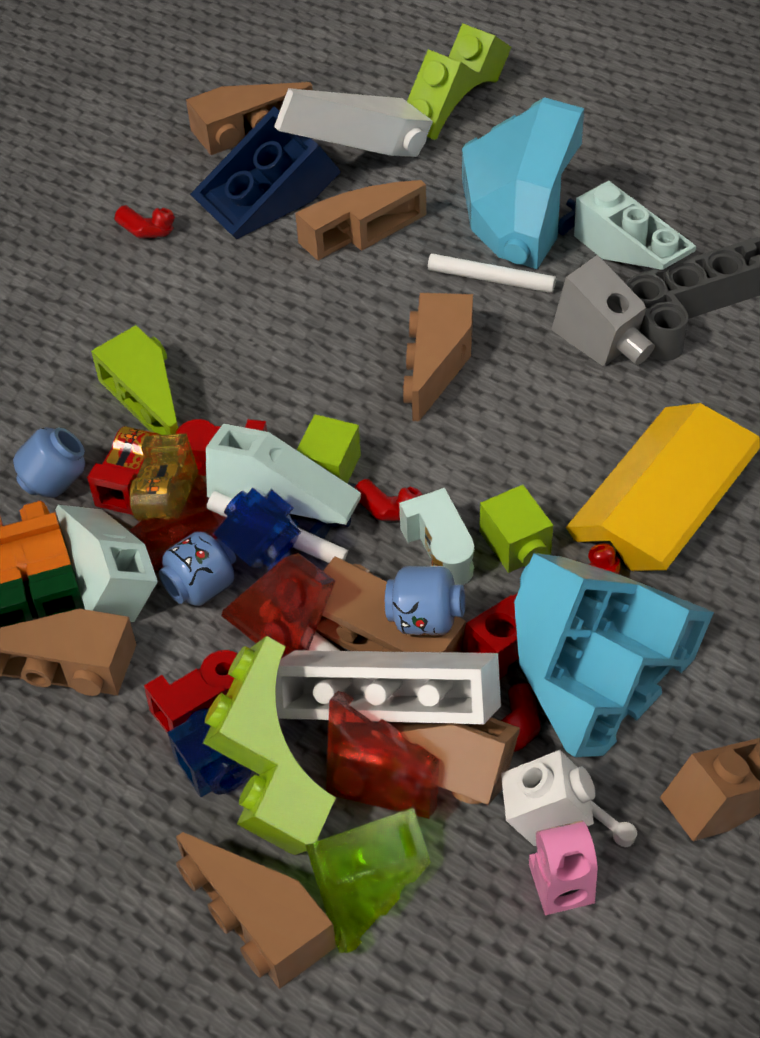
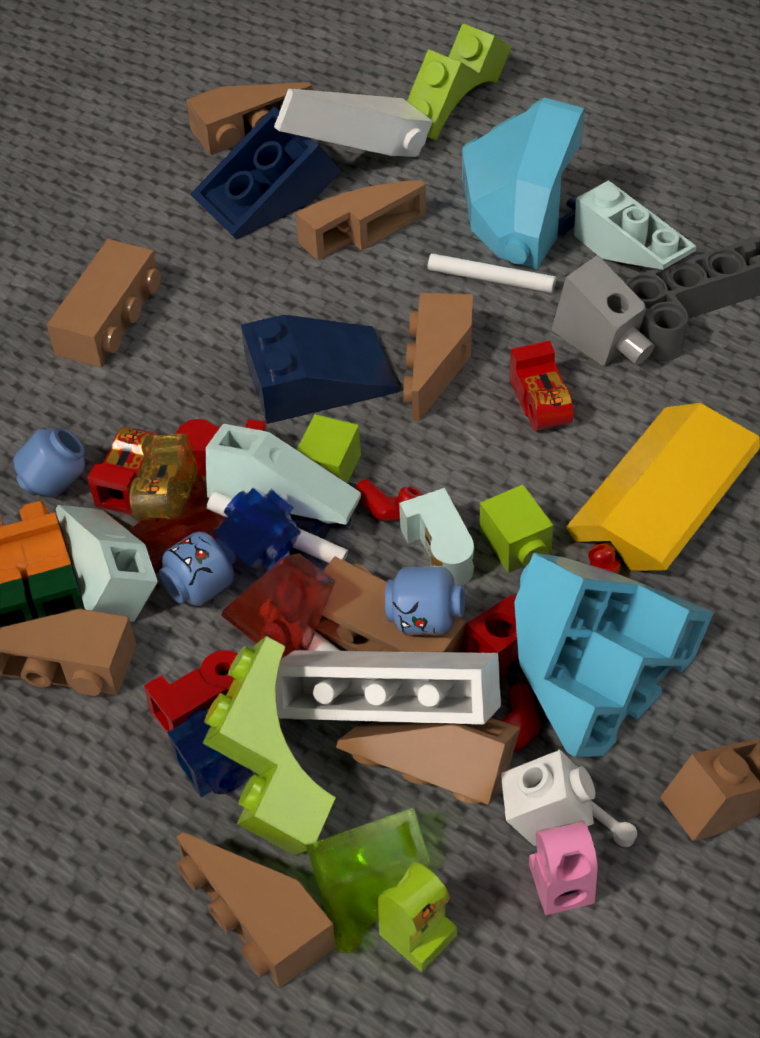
lime slope [91,325,179,457] -> none
red arm [114,205,175,239] -> none
clear red wing [326,691,440,819] -> none
none -> medium nougat brick [46,239,161,367]
none -> dark blue slope [241,315,398,424]
none -> lime leg [378,862,457,972]
none -> red leg [510,340,573,431]

